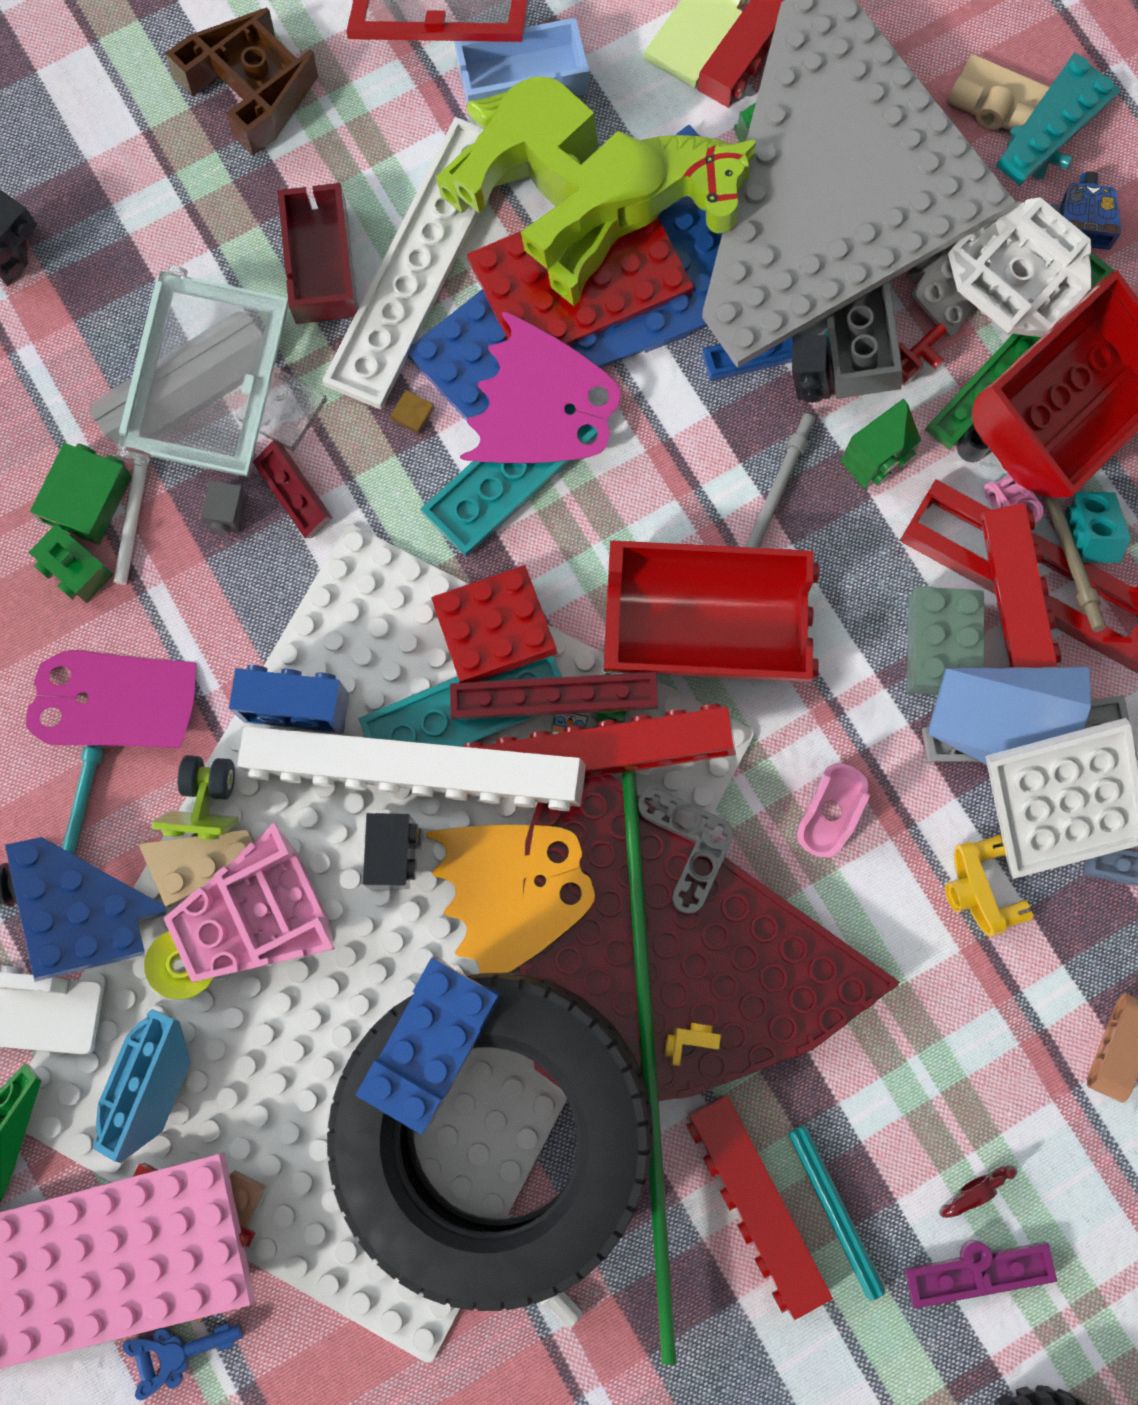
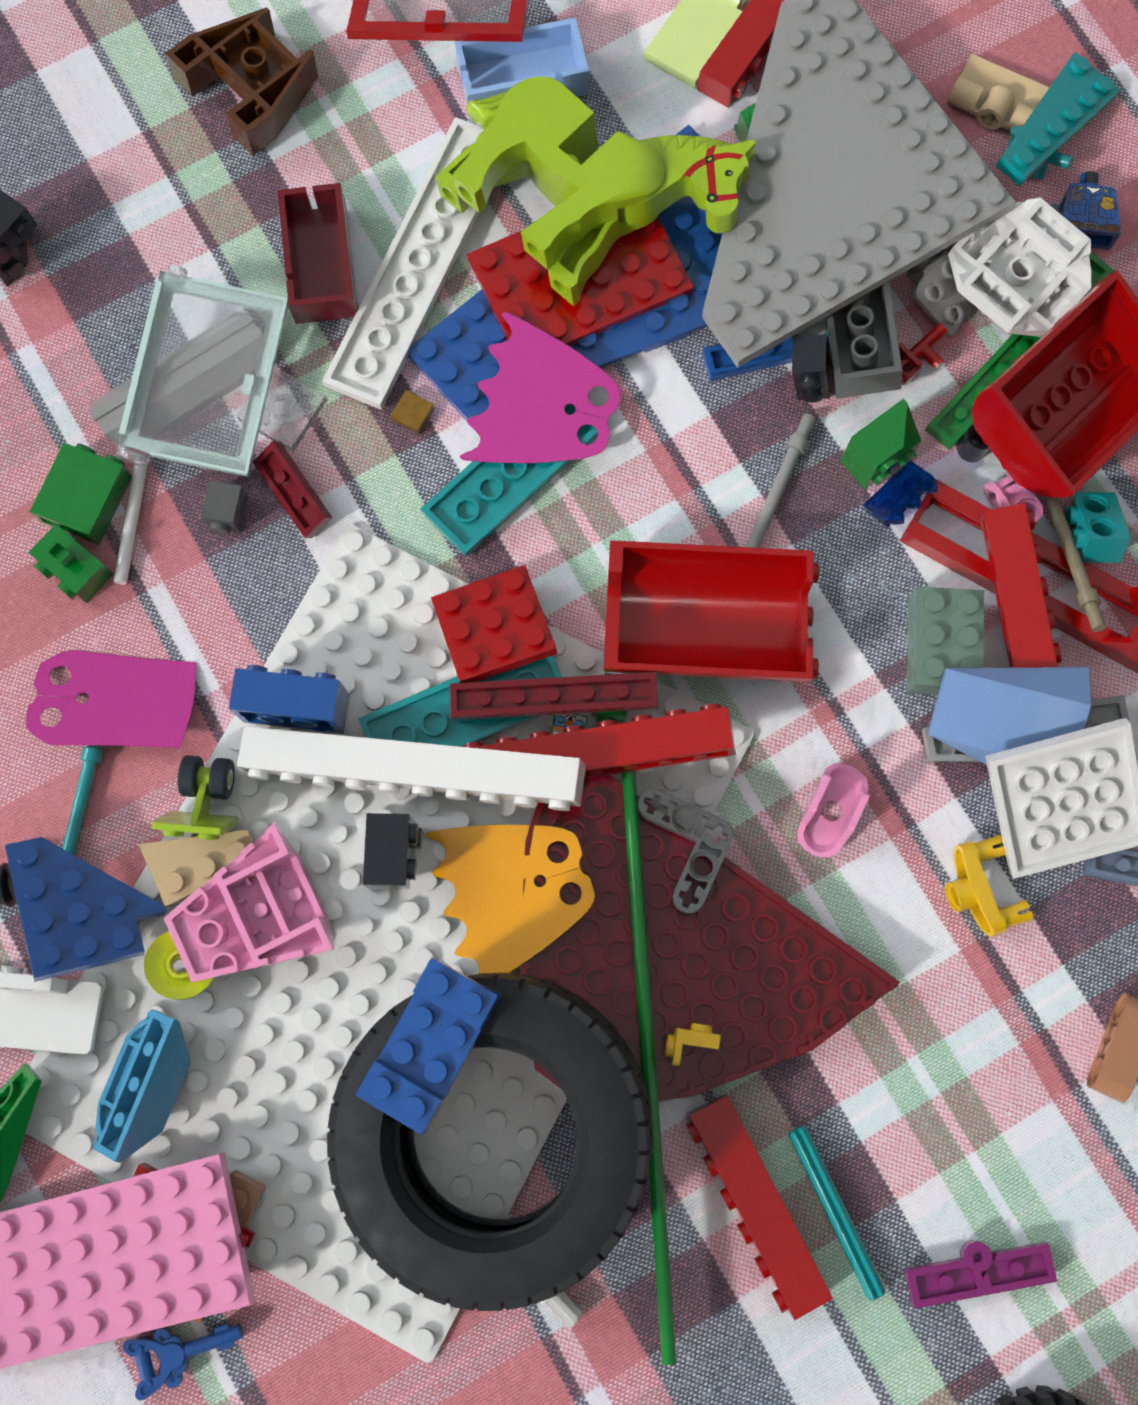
dark red piece [939,1166,1018,1218] -> none
none -> clear blue plate [863,460,938,528]

